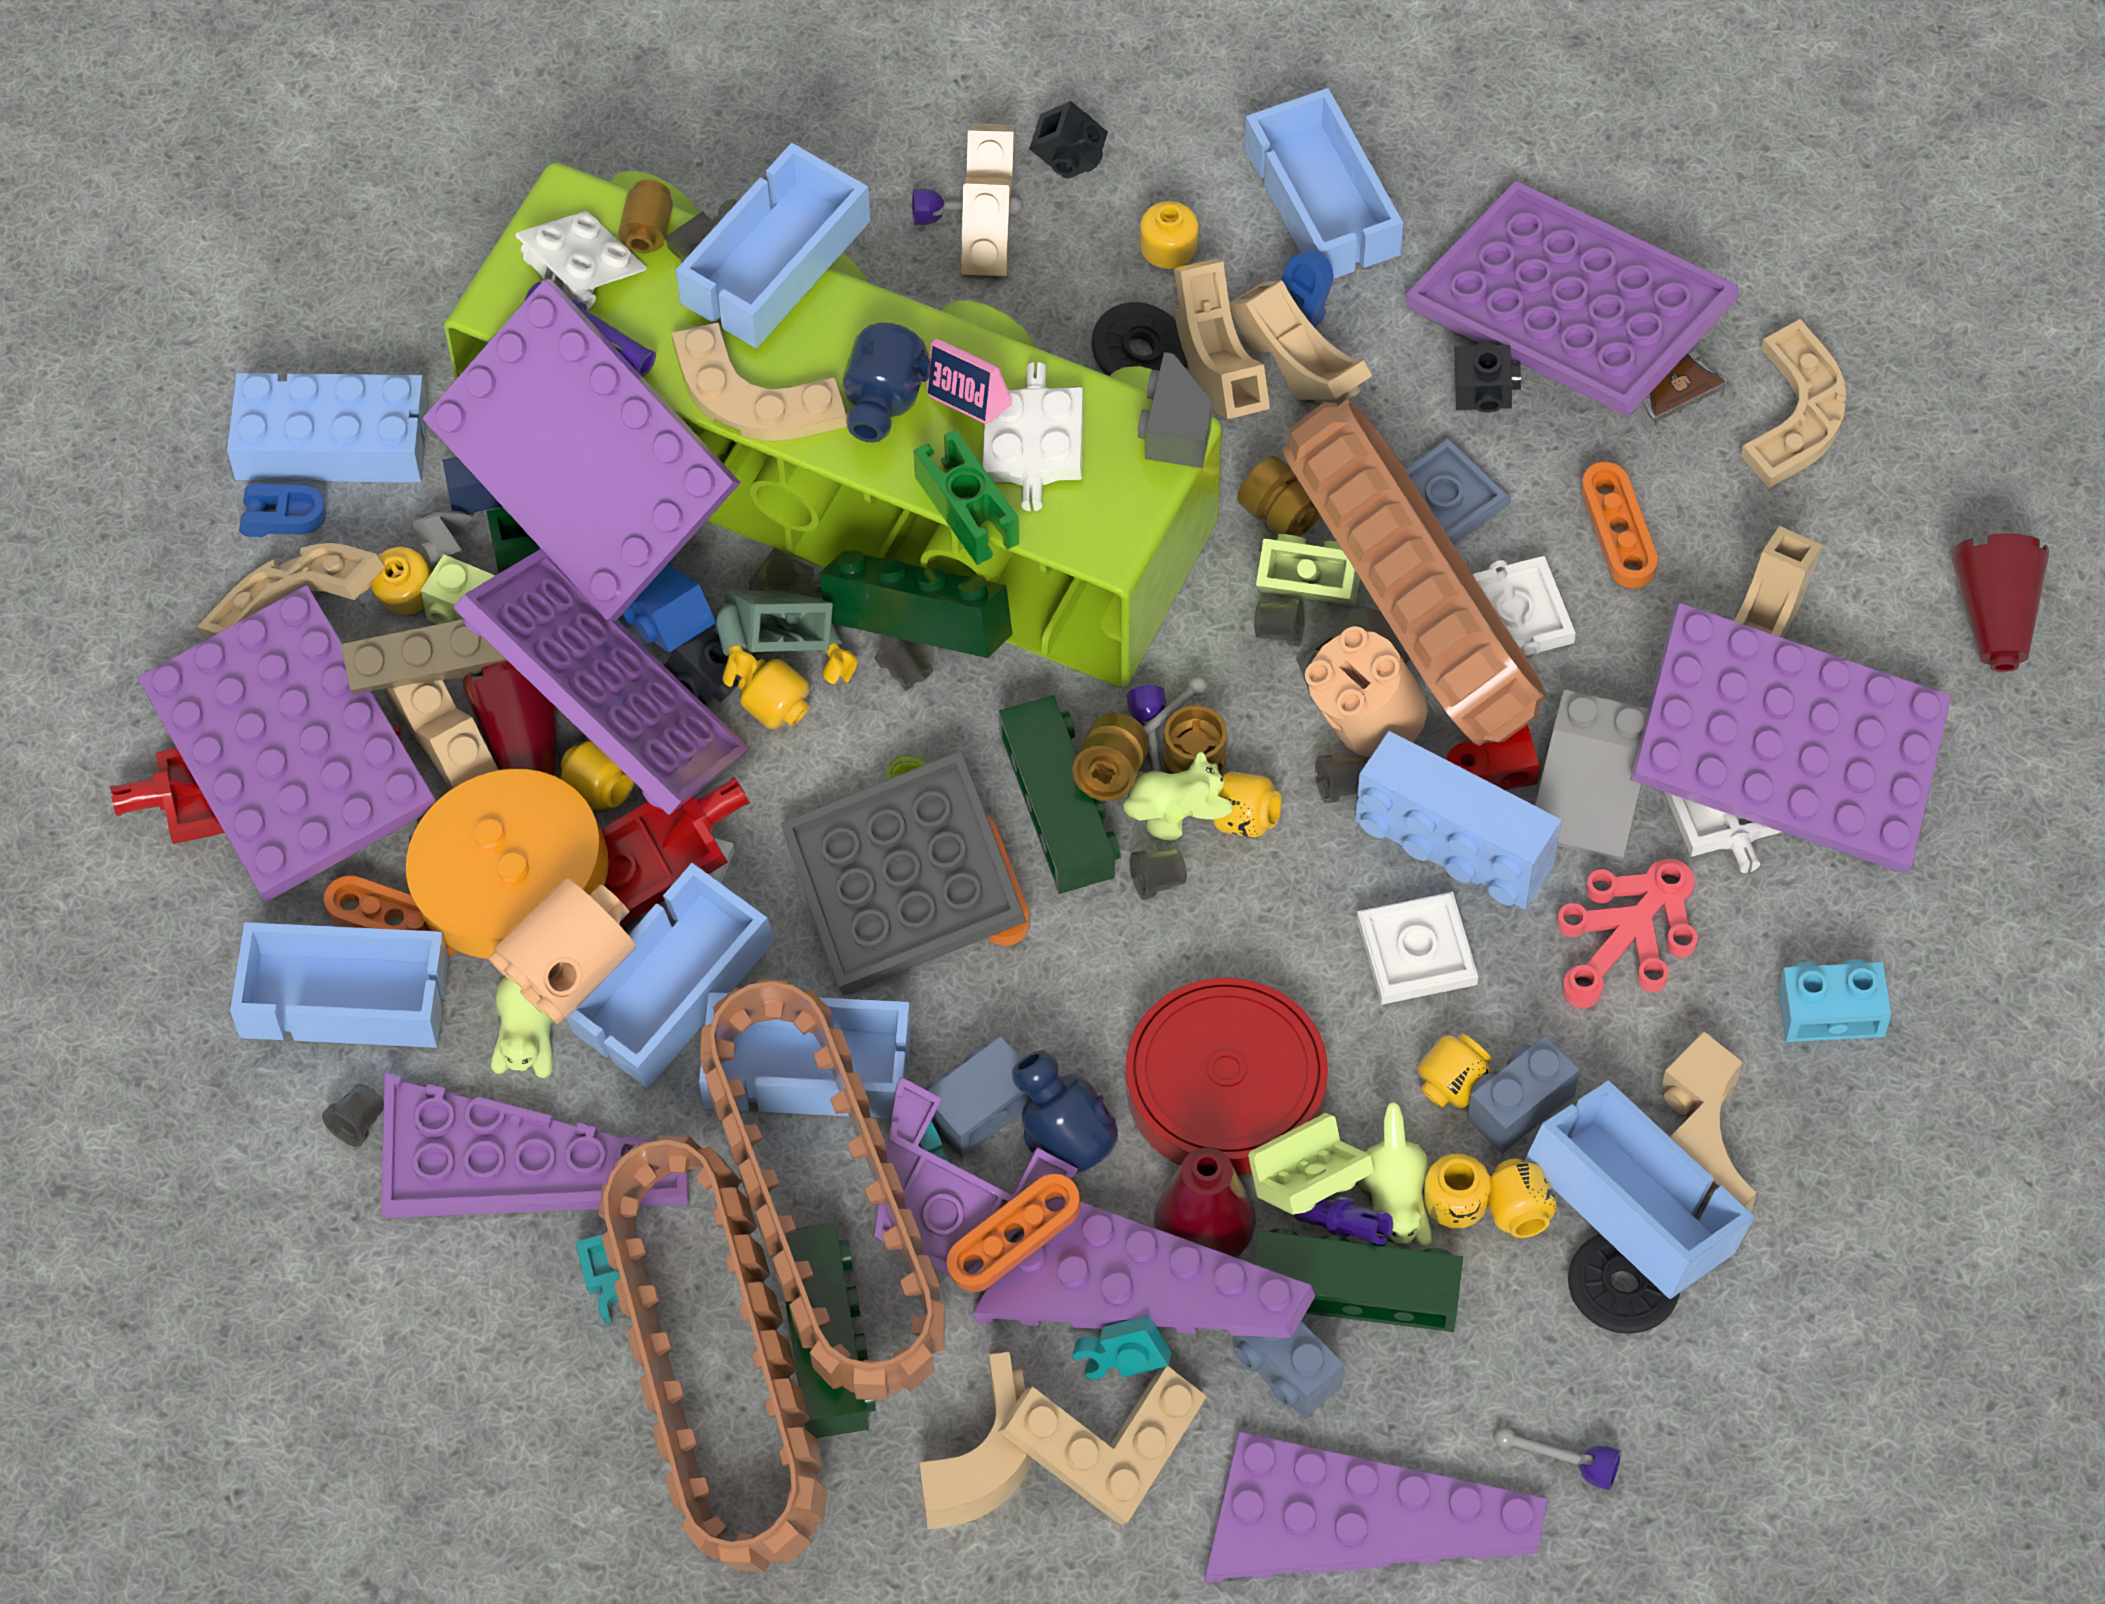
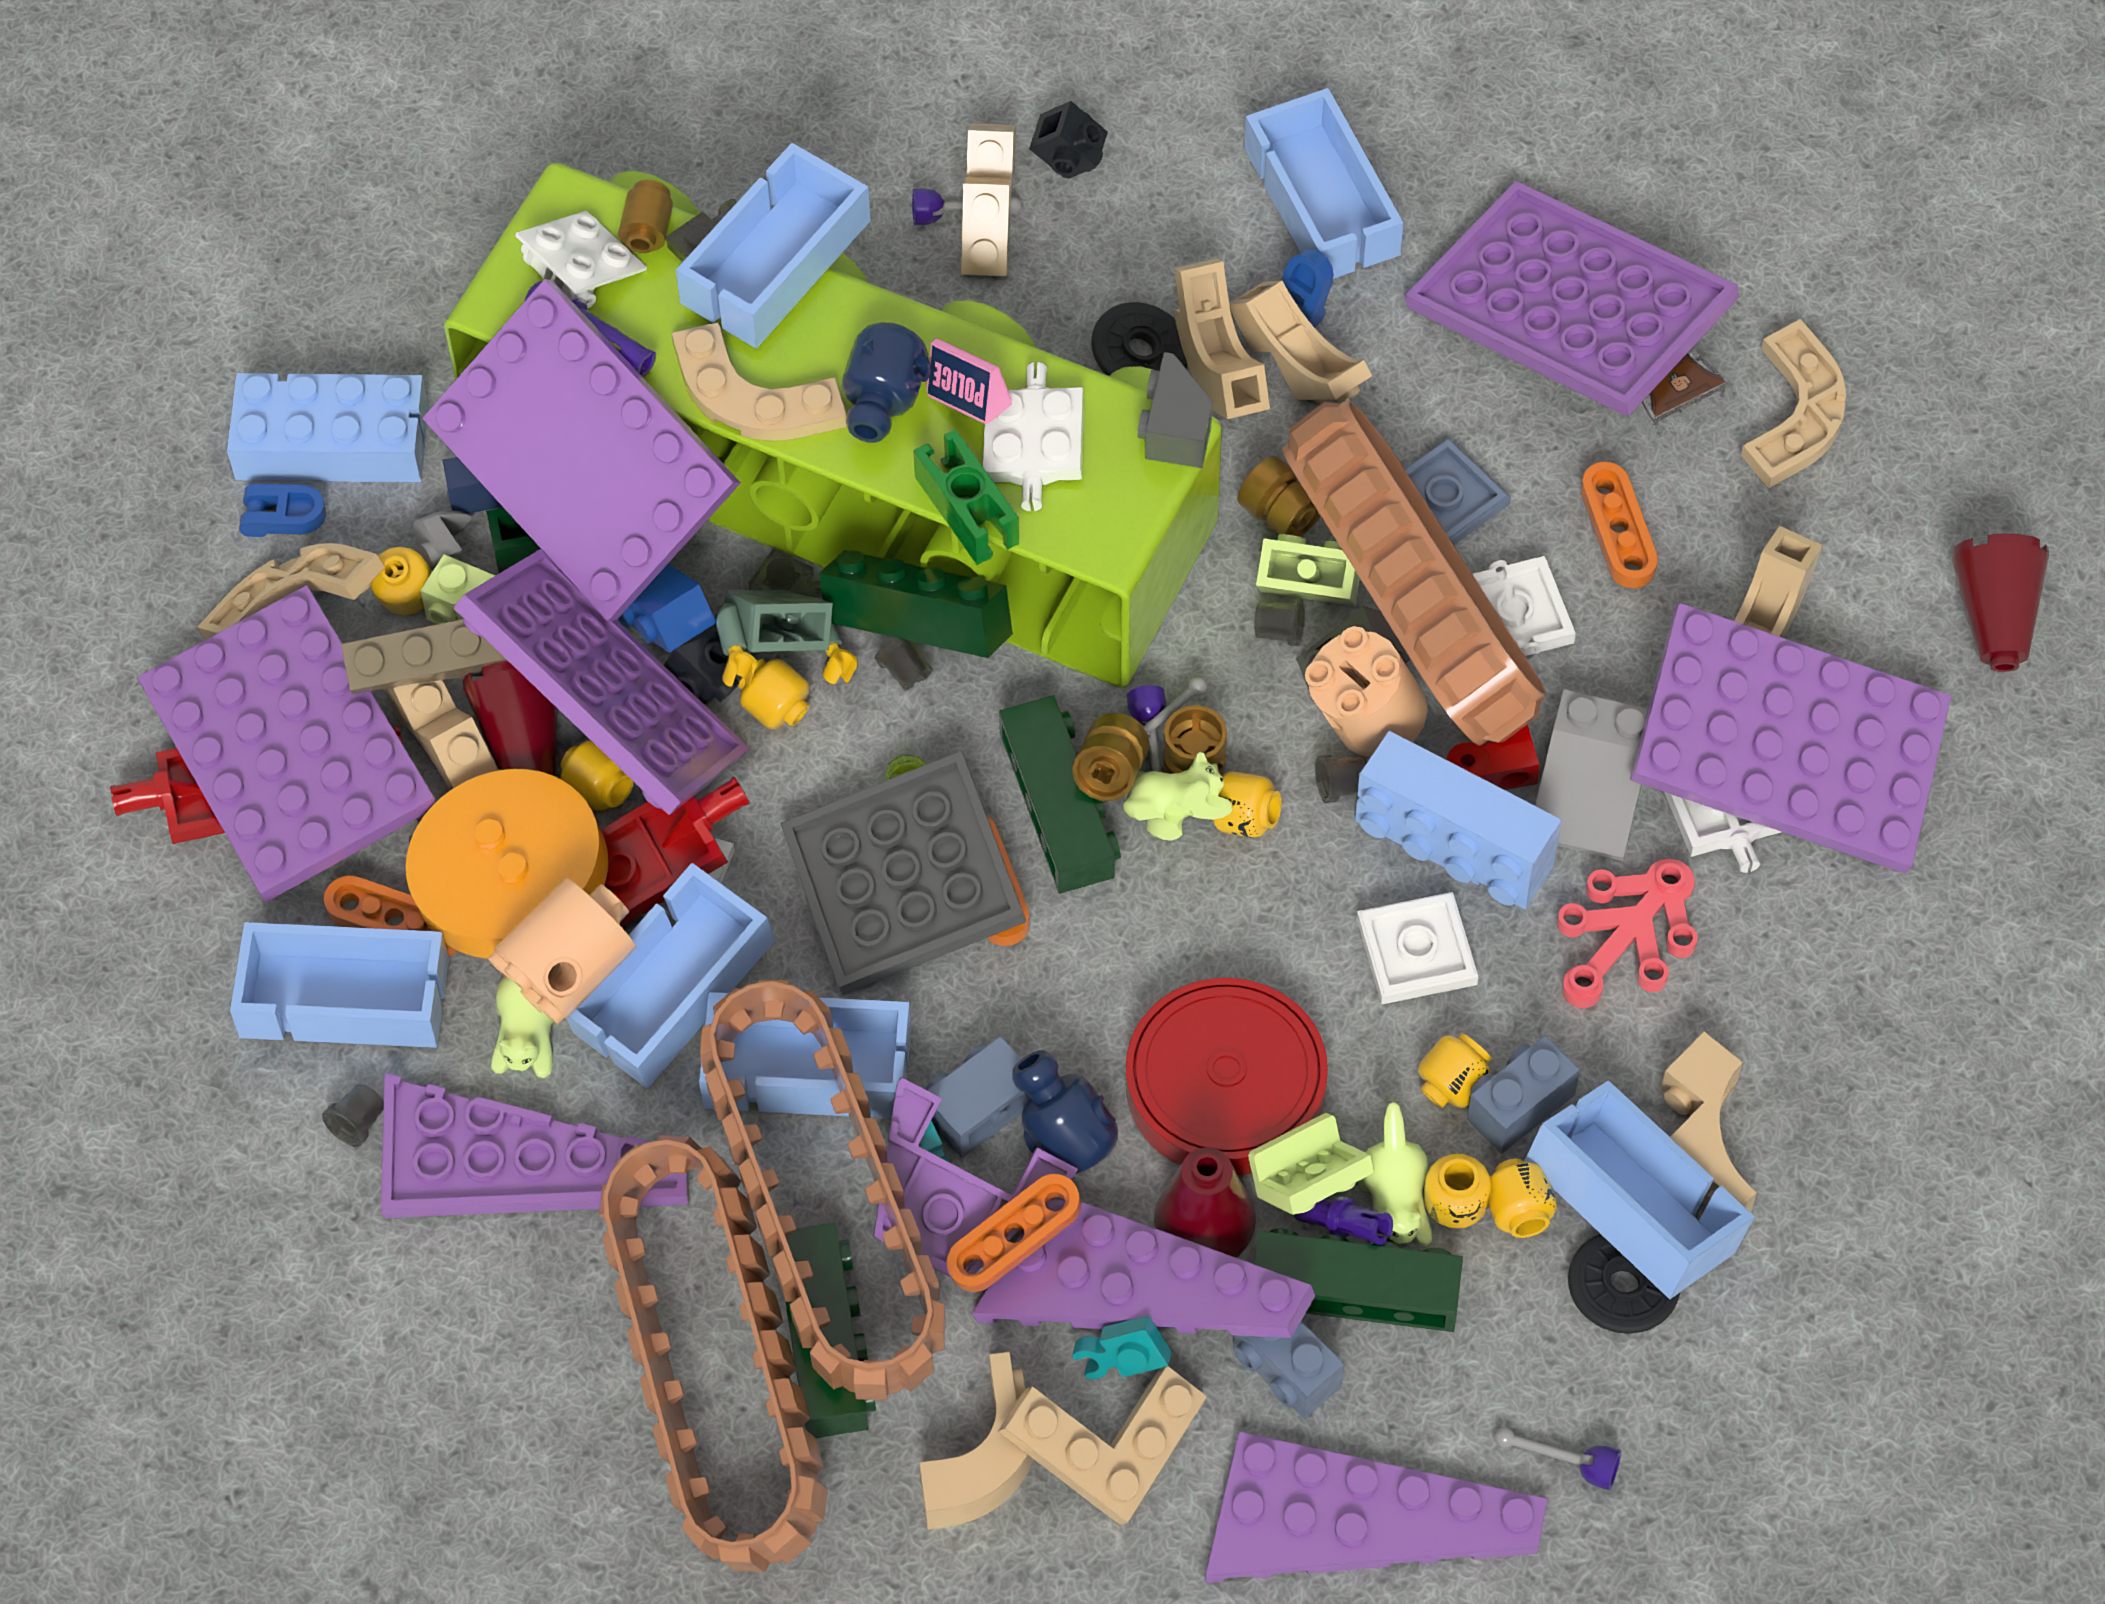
teal plate [575,1233,620,1325] -> none
clear smoke piece [1129,848,1187,900] -> none
yellow head [1139,201,1199,269] -> none
black brick [1454,342,1521,413] -> none
medium azure brick [1778,959,1891,1042] -> none

